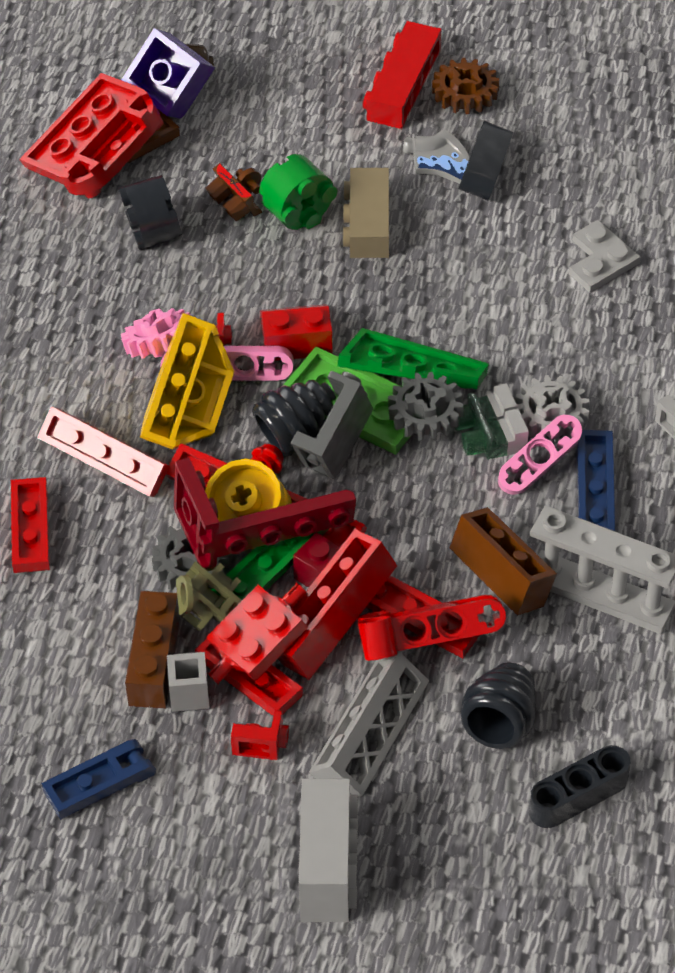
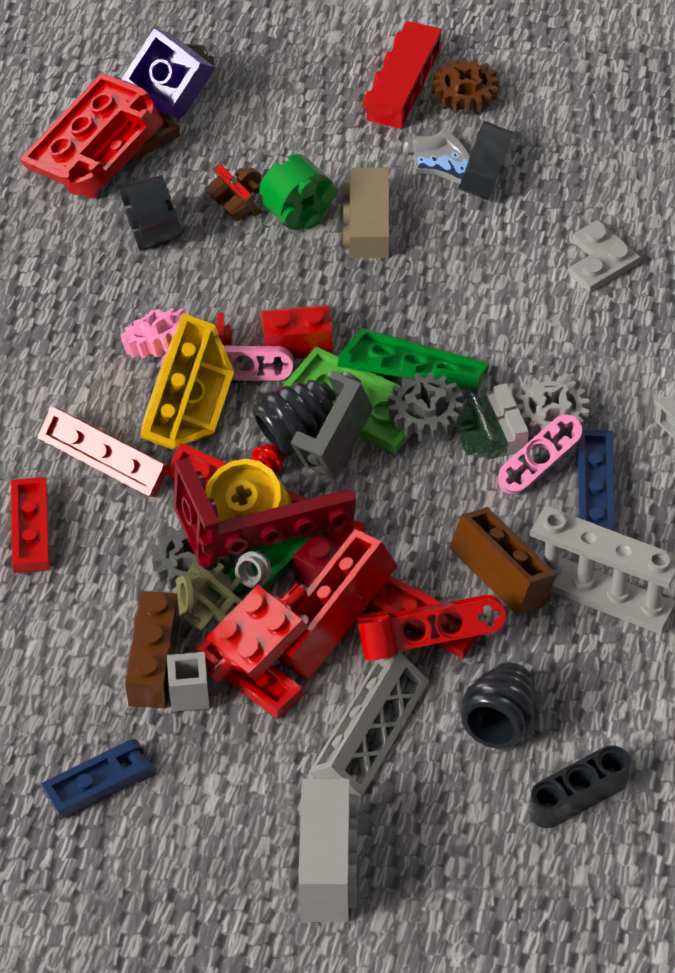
red bracket [231,710,289,760] -> none
none -> light grey plate [235,551,271,588]

